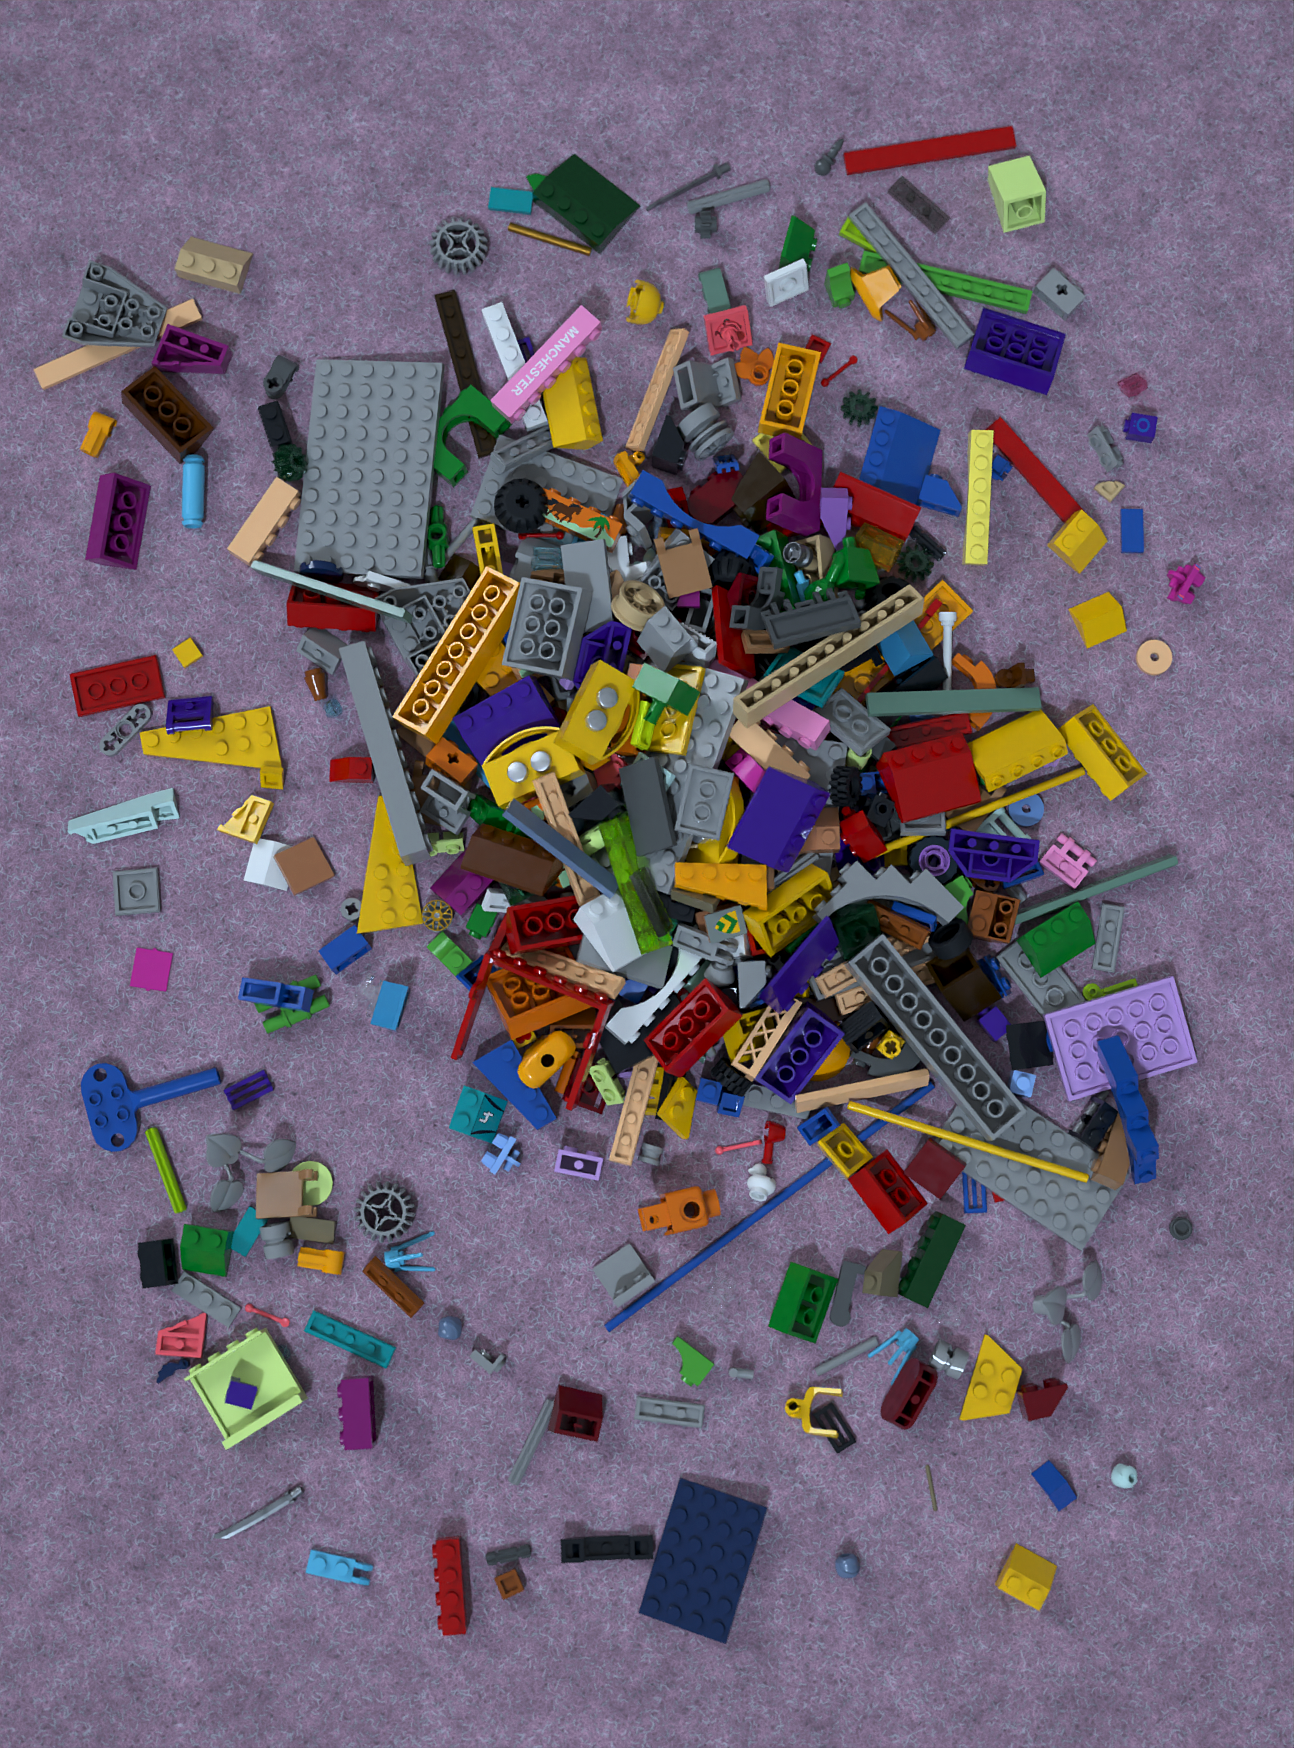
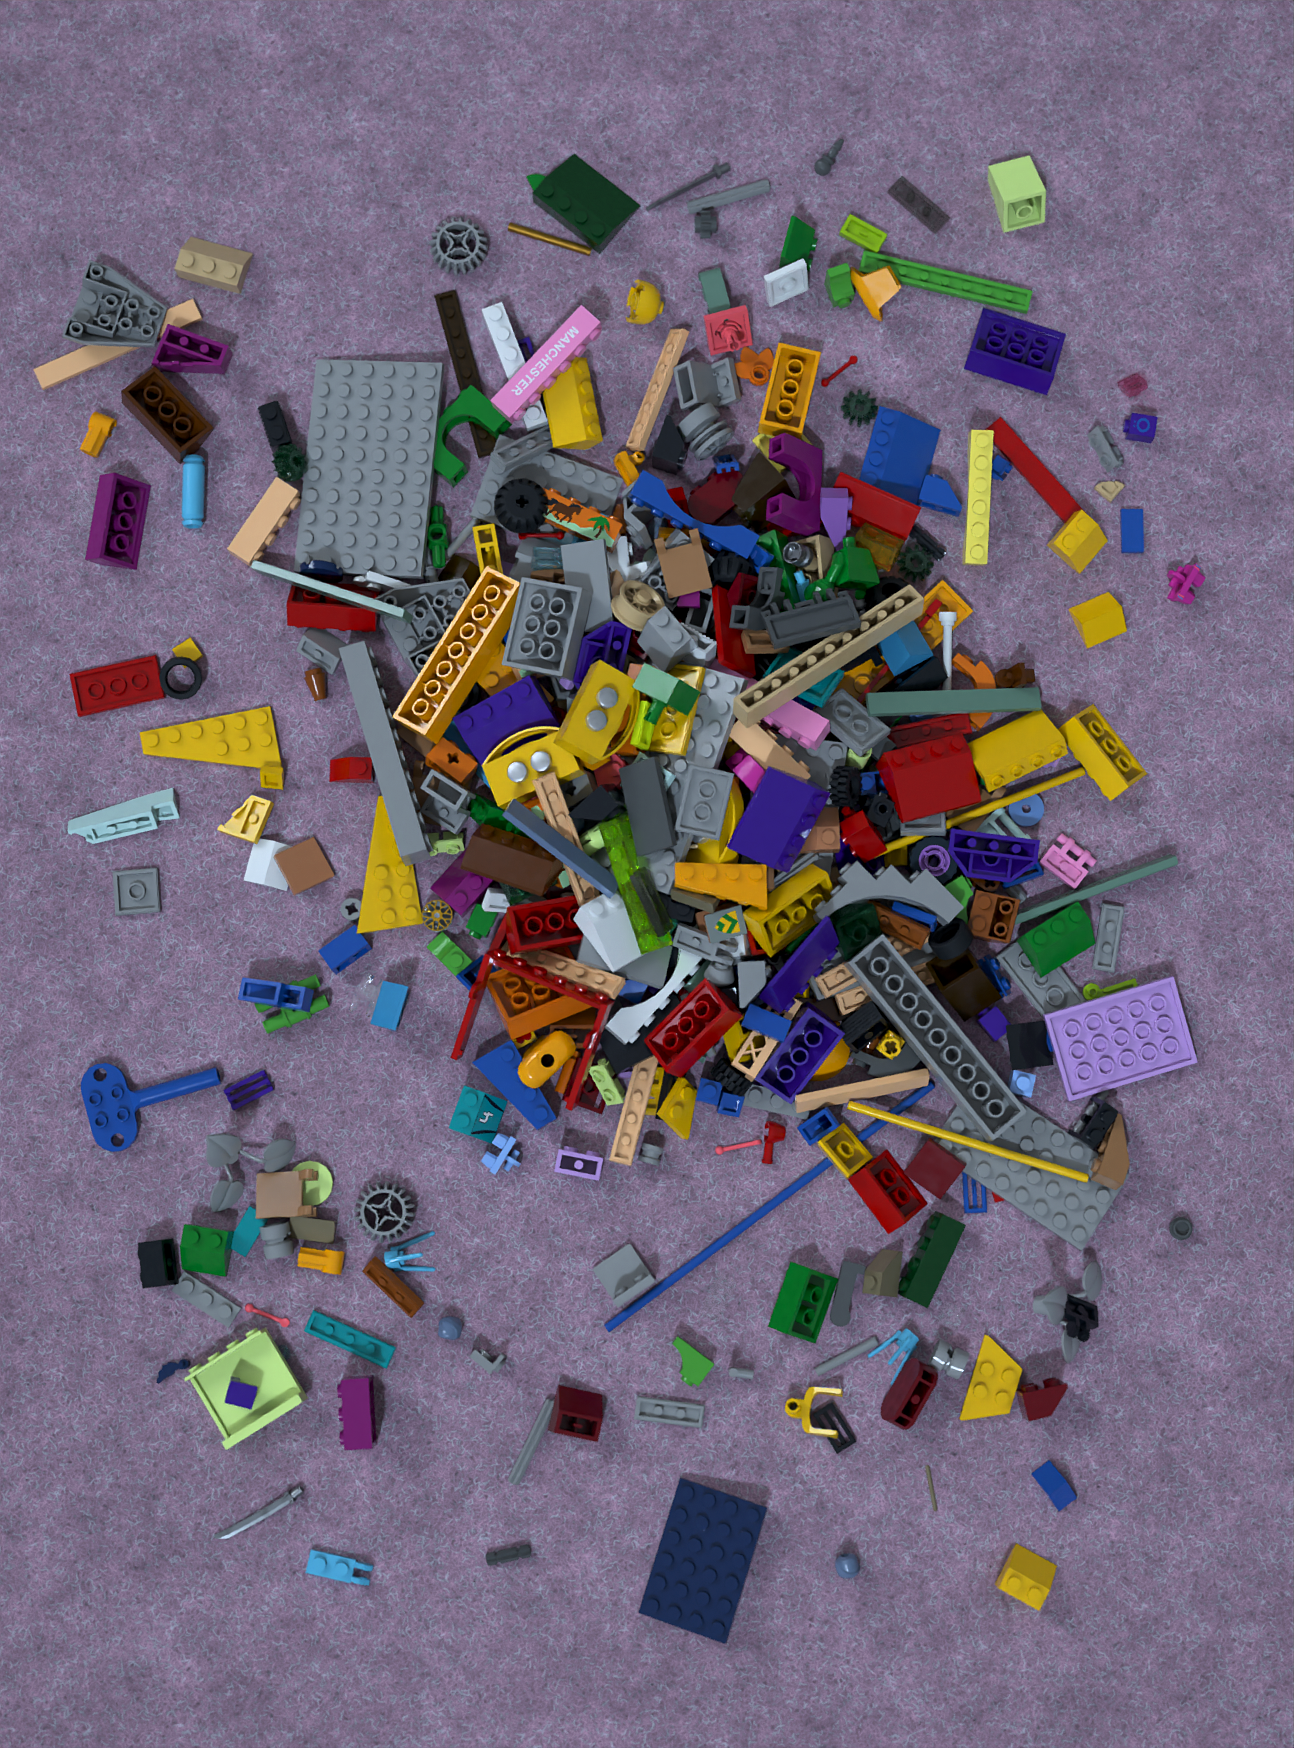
light grey beam [99,704,152,757] -> none
dark pink piece [130,948,173,992] -> none
lime axle [145,1127,187,1214] -> none
coral wing [155,1313,207,1359] -> none
dark purple plate [166,696,214,735] -> none
dark grey piece [263,355,299,399] -> none
clear light blue hinge [323,699,342,718] -> none
red brick [432,1536,468,1636] -> none
teal tile [488,187,533,215] -> none
dark orange plate [494,1568,525,1600] -> none
black slope [560,1535,654,1563] -> none
orange piece [637,1186,721,1236] -> none
white animal [747,1163,776,1201] -> none
red tile [805,334,831,364] -> none
red tile [843,126,1016,175] -> none
light grey tile [848,202,974,350] -> none
dark orange plant [884,300,936,342] -> none
light grey brick [1033,268,1086,321] -> none
blue arch [1097,1035,1159,1185] -> none
light aqua piece [1111,1464,1138,1489] -> none
light nougat piece [1136,640,1172,676] -> none
none -> black tyre [159,656,202,700]
none -> blue tile [741,1004,792,1043]
none -> black hinge [1063,1294,1099,1342]

